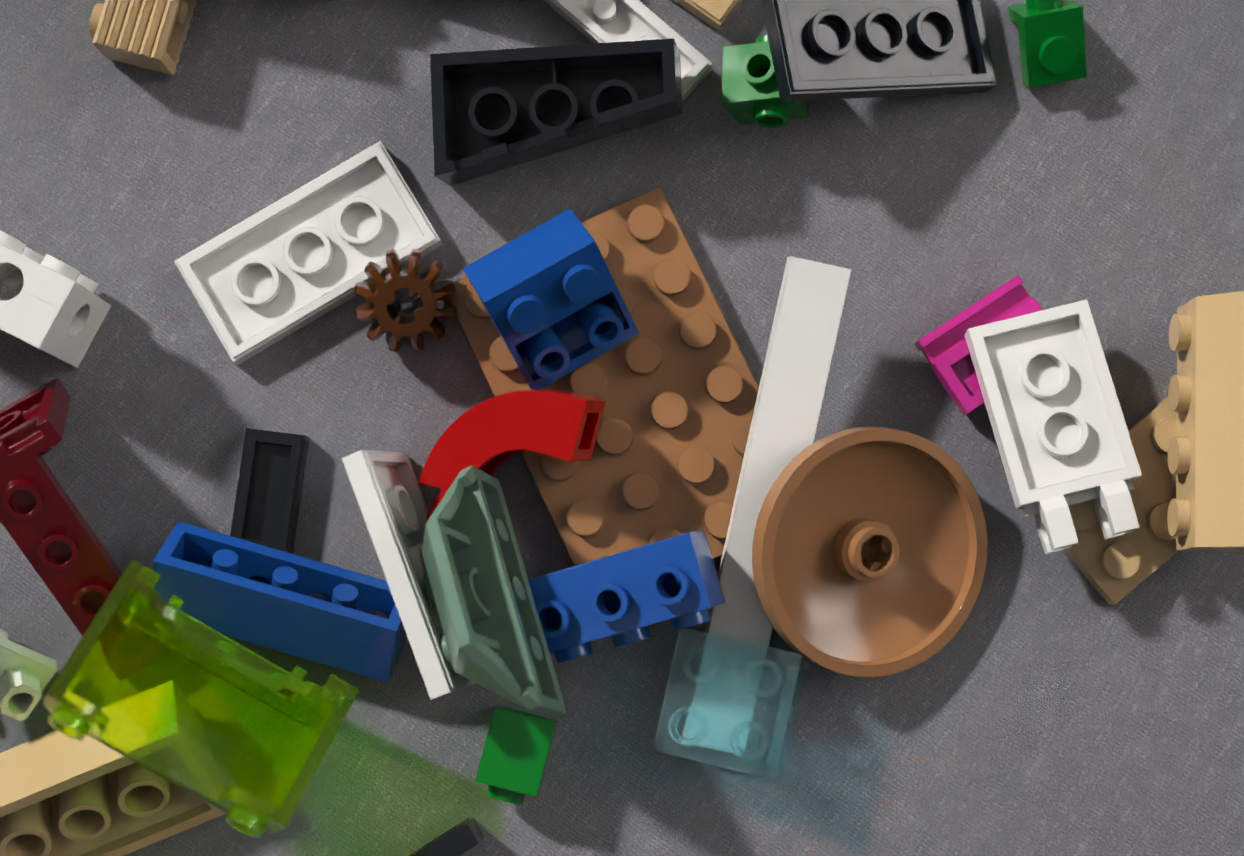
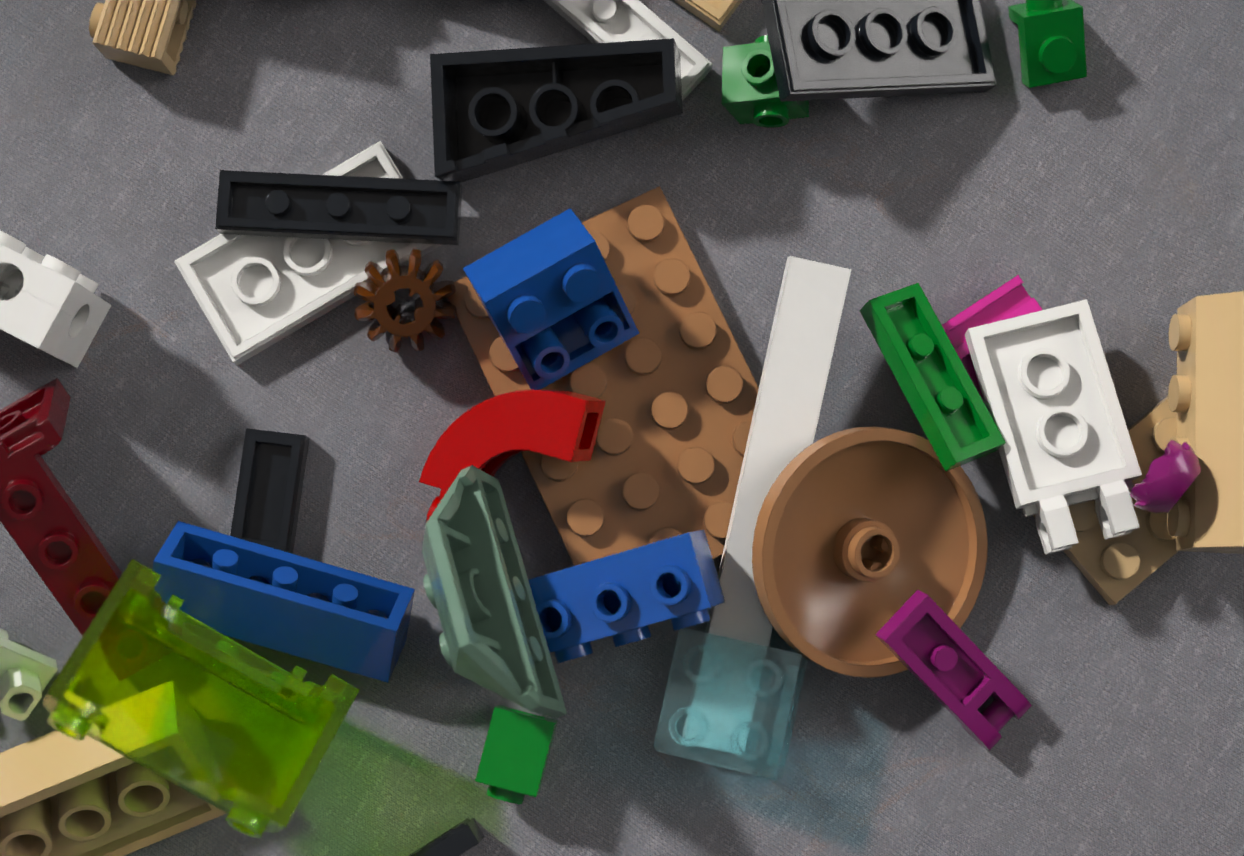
white tile [342,450,477,700] -> none
none -> black tile [215,170,462,245]
none -> green plate [860,283,1006,472]
none -> magenta plate [875,590,1032,751]
none -> magenta plate [1130,440,1201,513]

